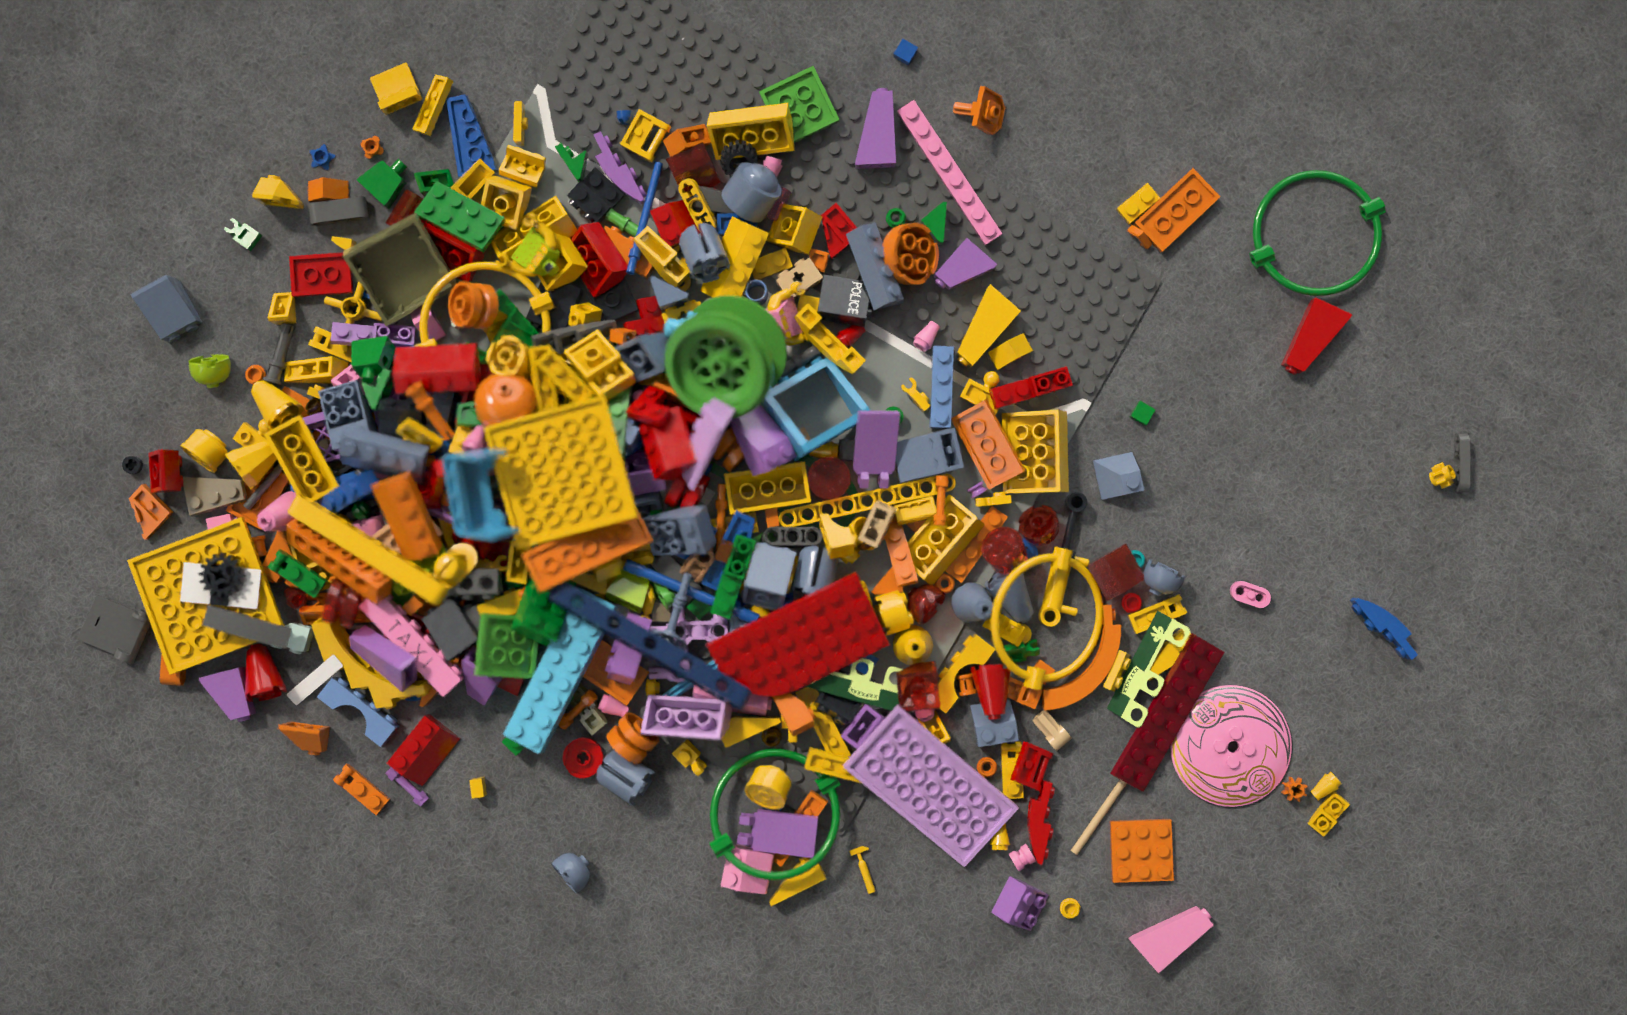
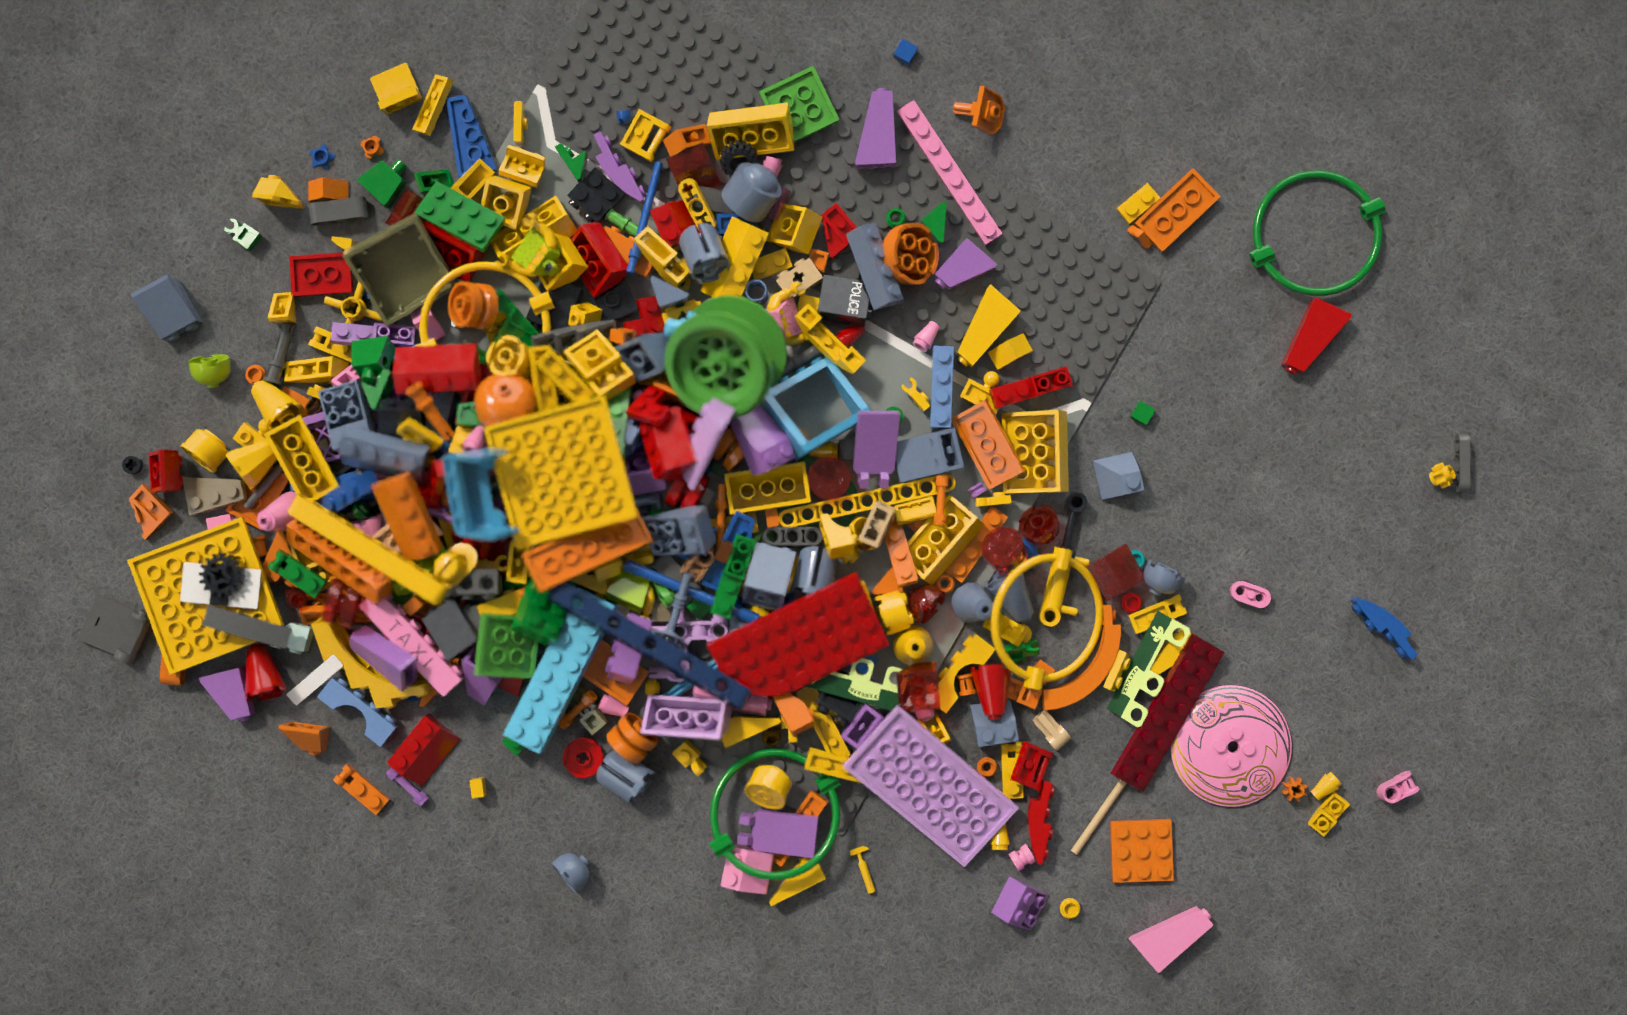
none -> bright pink piece [1377,771,1420,803]

